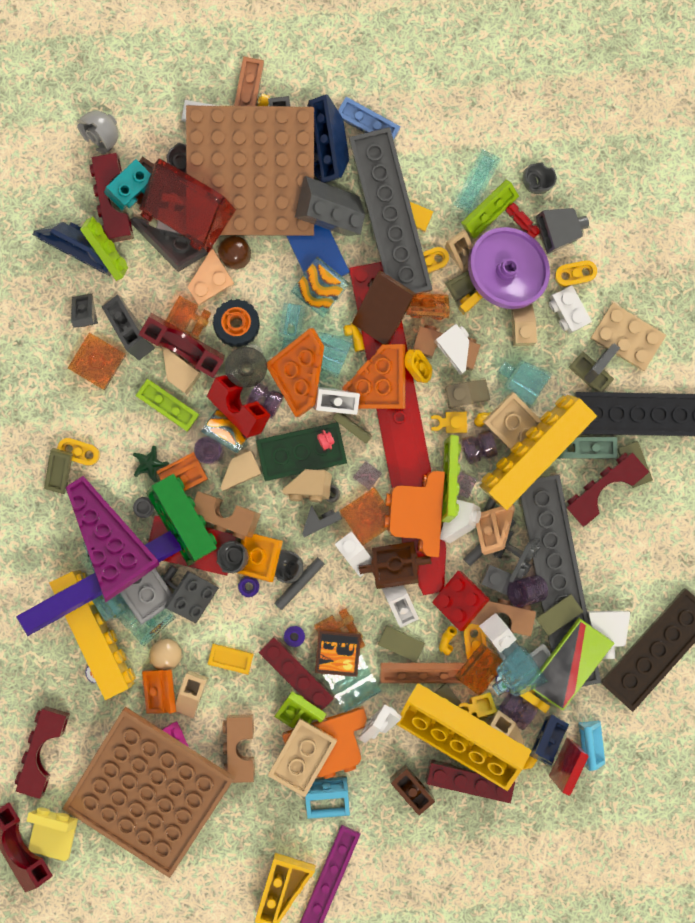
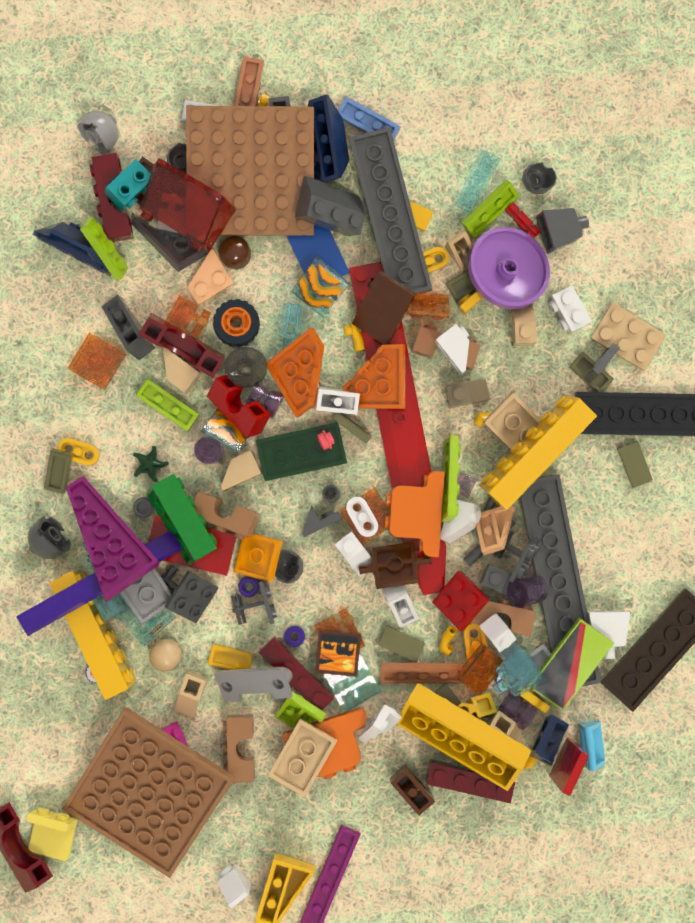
dark red arch [15,706,70,799] -> none
dark grey slope [71,293,98,328] -> none
orange plate [142,669,176,714] -> none
orange plate [156,452,208,492] -> none
dark grey hair [216,541,249,574] -> none
dark grey piece [274,557,325,610] -> none
tan slope [283,469,332,502] -> none
medium azure tile [305,777,350,819] -> none
clear light blue torso [318,332,353,379] -> none
tile [353,461,382,490] -> none
yellow plate [404,349,432,383] -> none
yellow plate [431,412,467,433] -> none
wheel [461,430,498,465] -> none
clear light blue torso [498,360,552,408] -> none
olive tile [536,594,583,636] -> none
yellow plate [555,260,597,287] -> none
sand green plate [557,437,617,459] -> none
dark red arch [566,452,649,527] -> none
none -> dark grey cylinder [27,516,70,559]
none -> light grey brick [214,667,293,701]
none -> white slope [217,863,251,909]
none -> dark grey plate [230,580,277,625]
none -> white plate [346,497,378,537]

